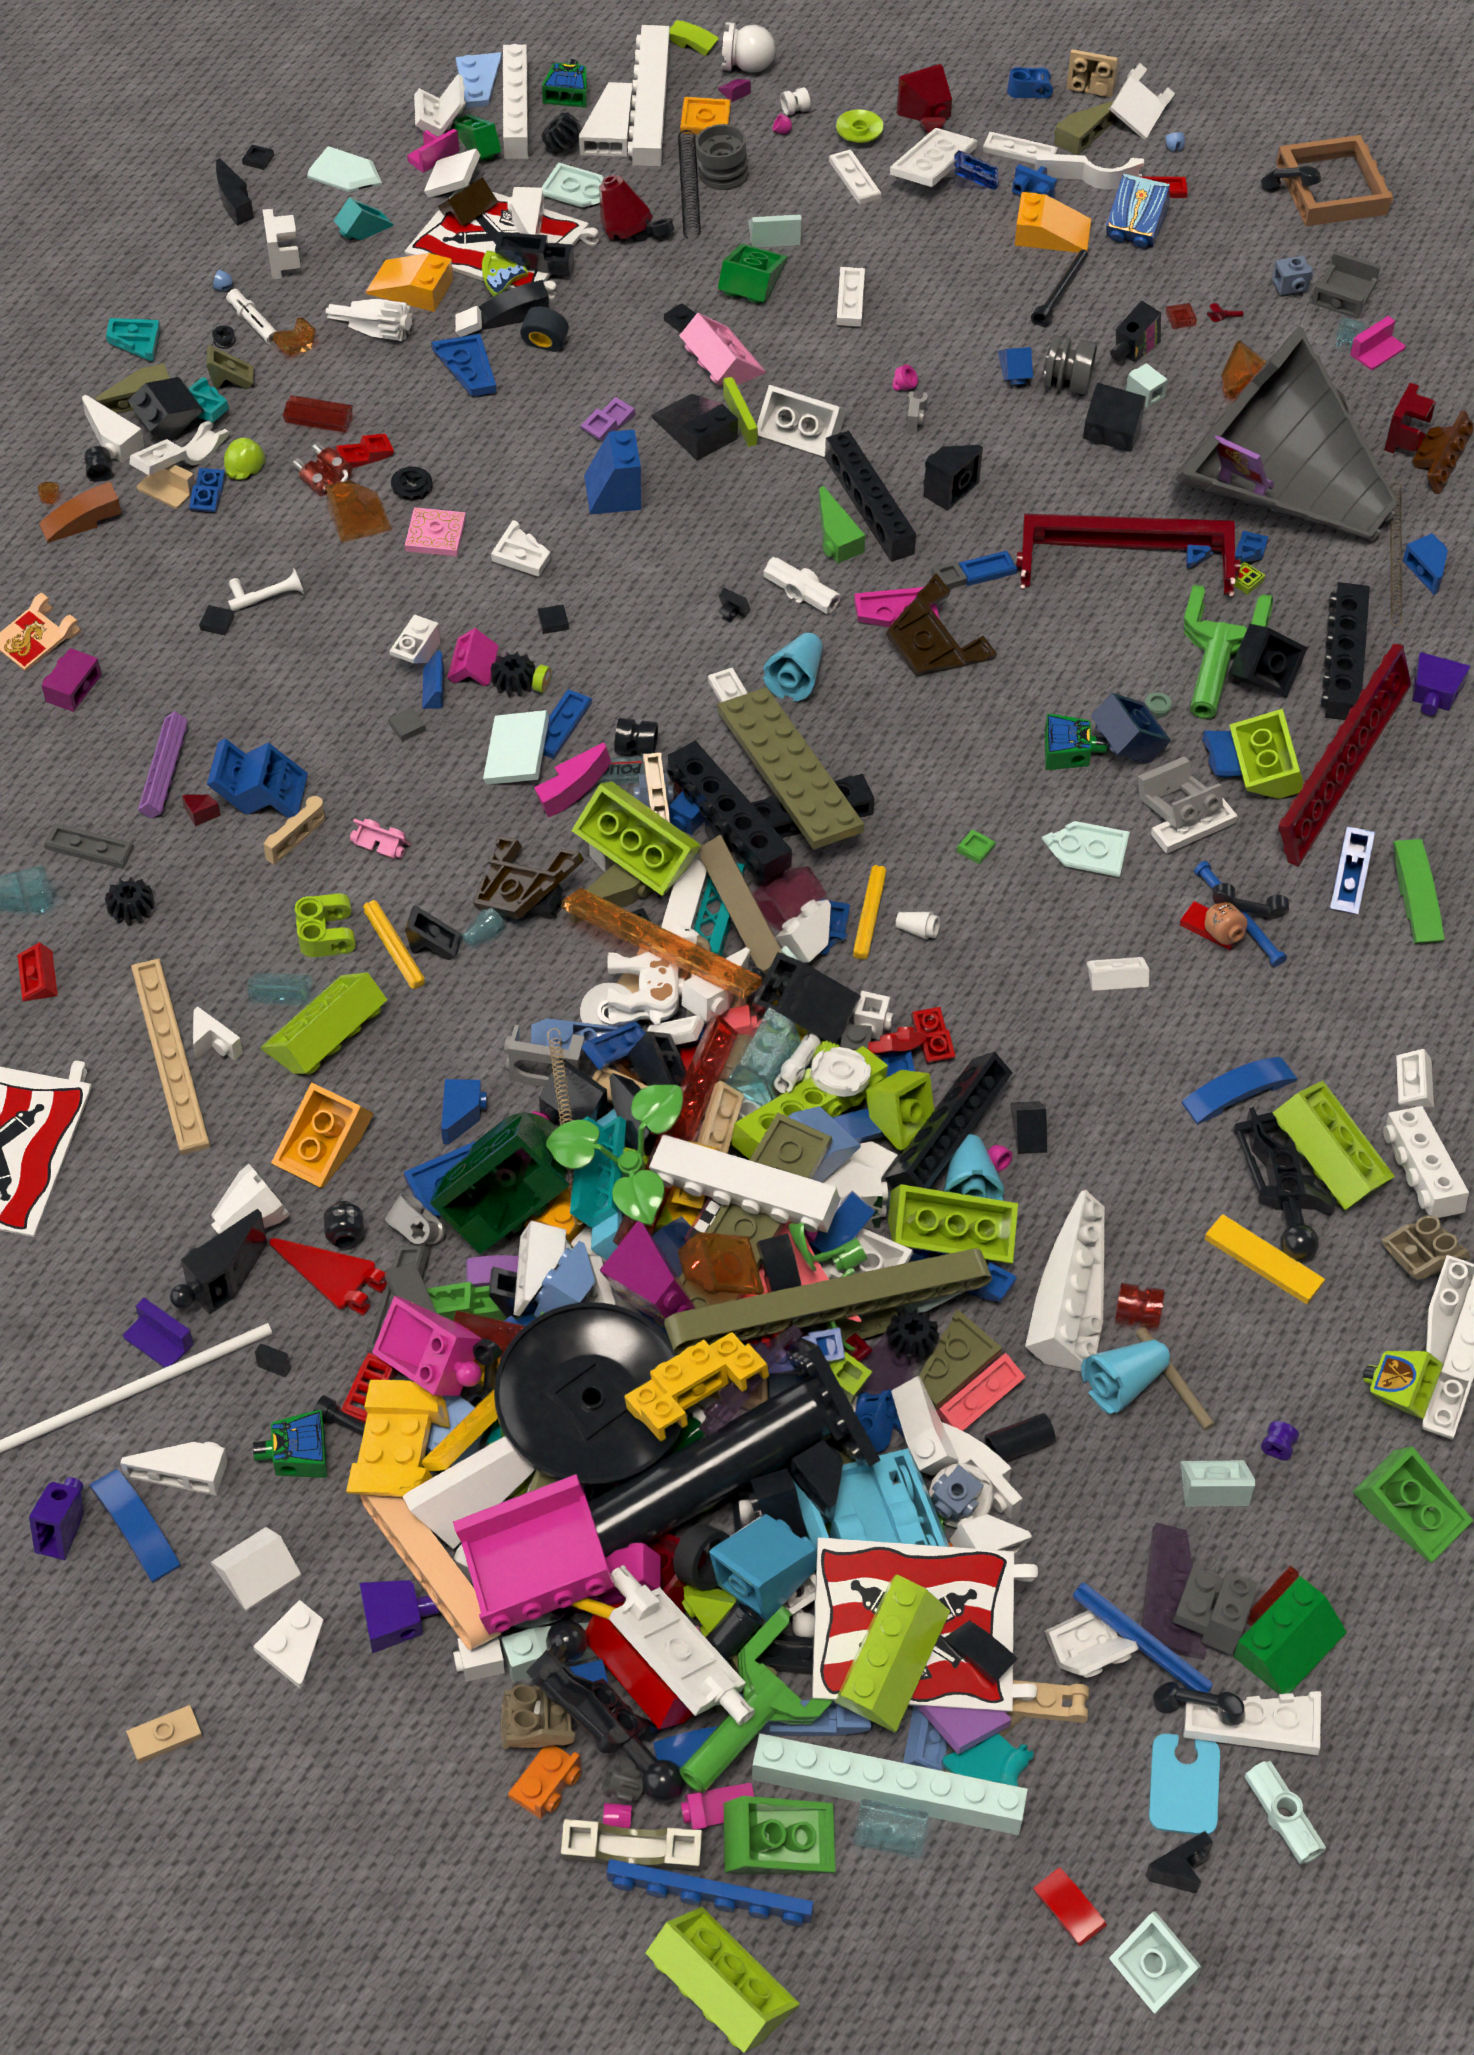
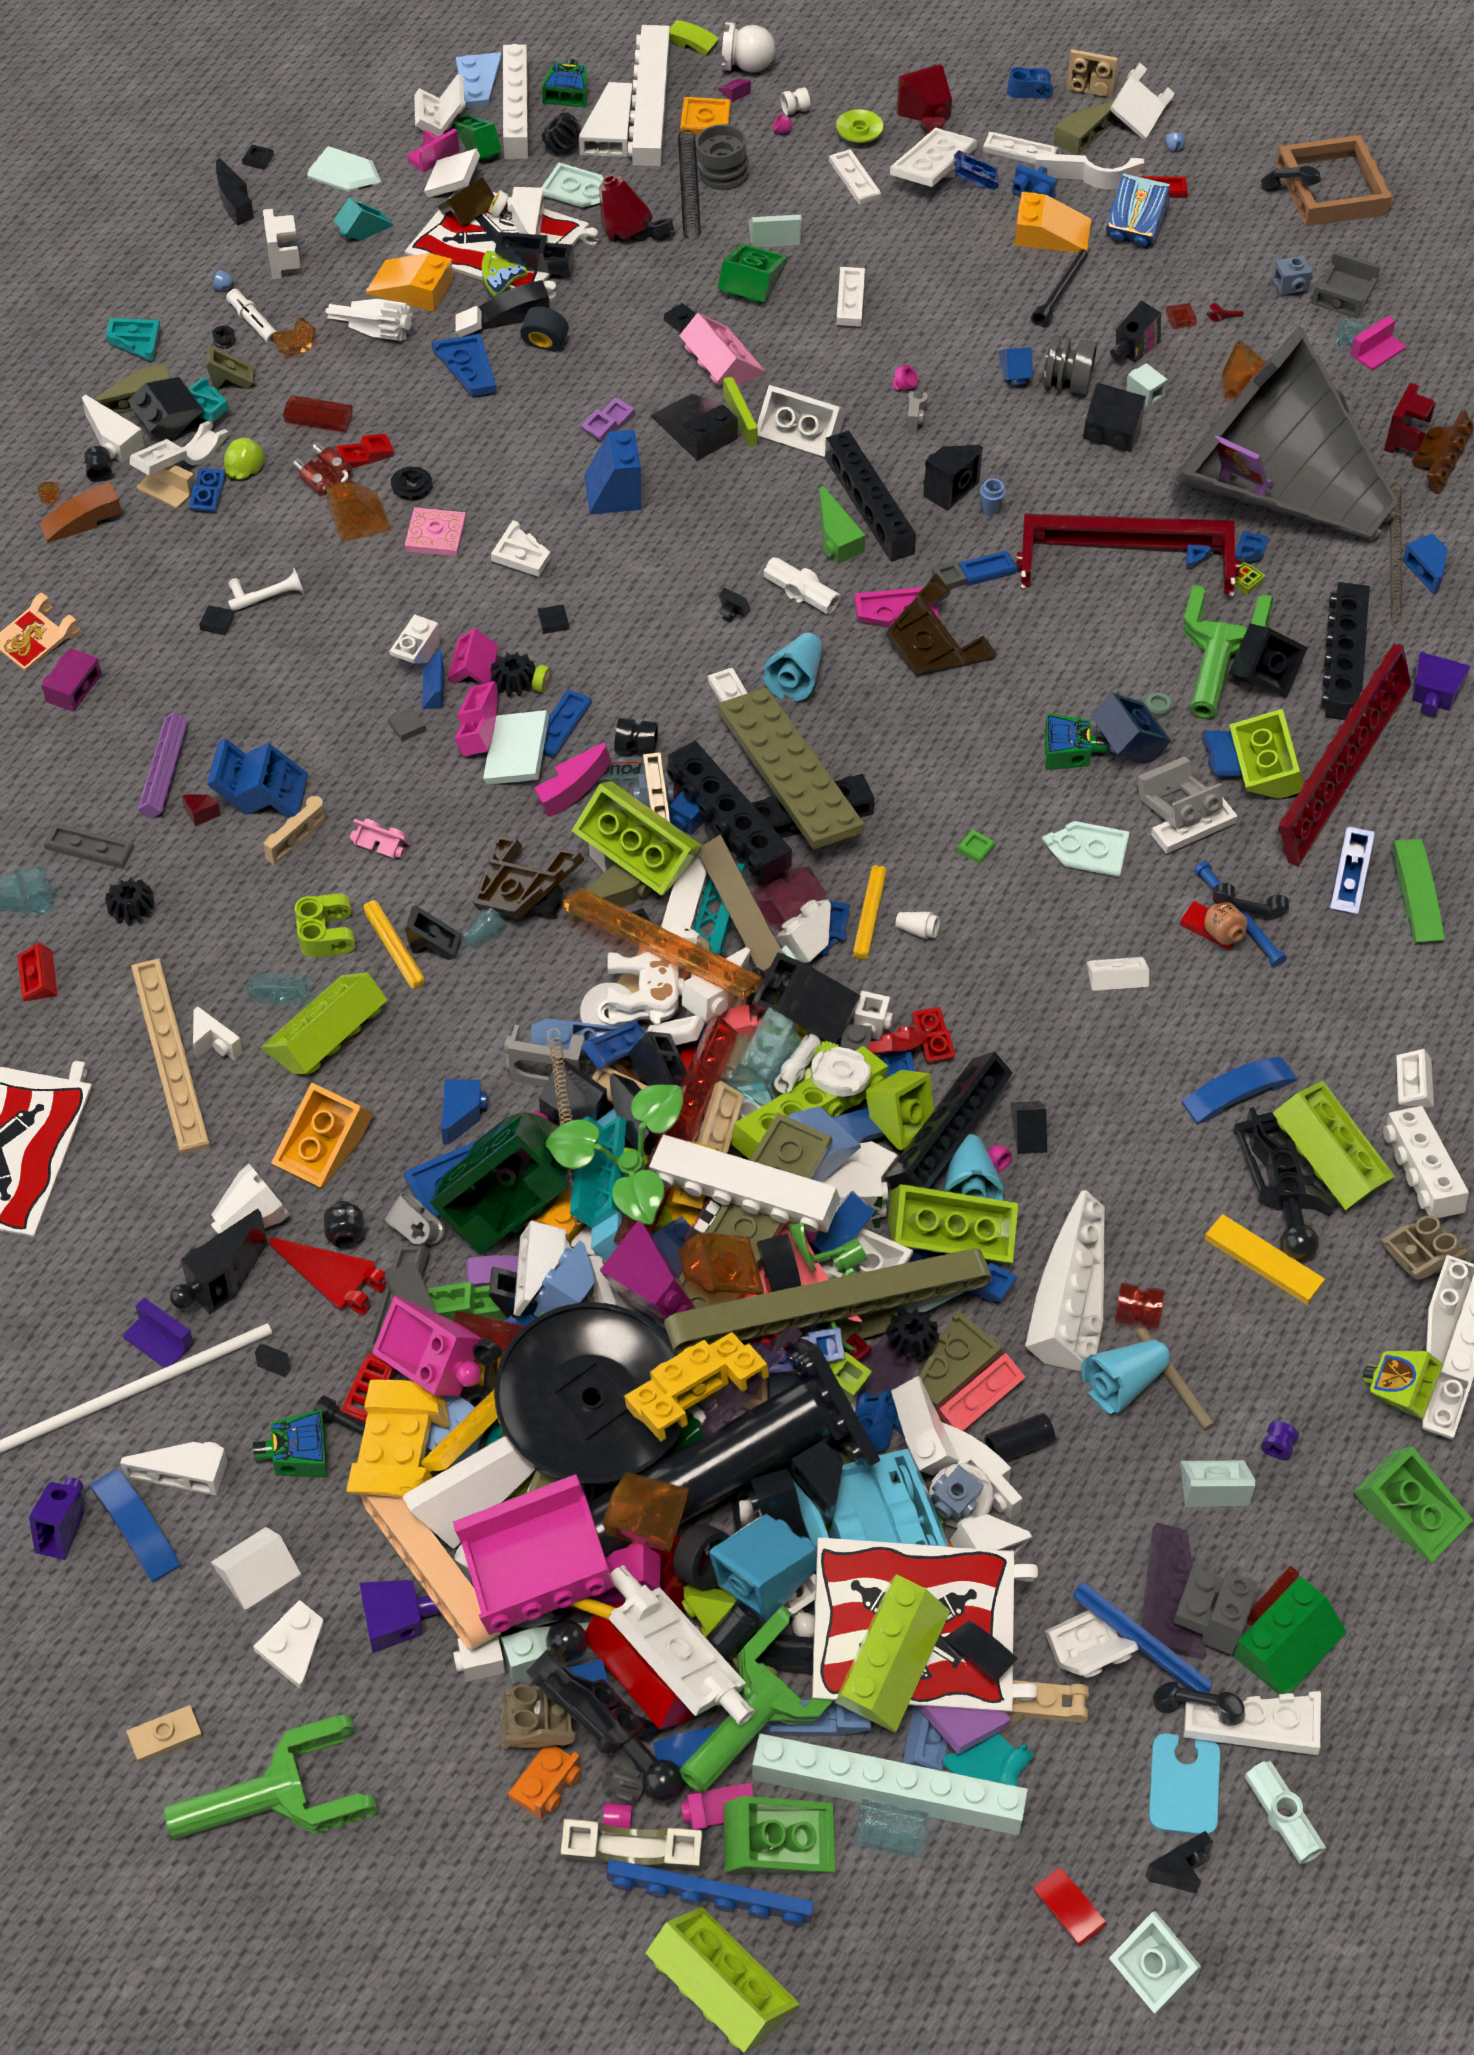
none -> bright green piece [163,1714,378,1840]
none -> dark pink slope [454,681,497,757]
none -> white tile [489,190,508,216]
none -> clear orange slope [603,1472,690,1552]
none -> medium blue cone [980,478,1006,516]

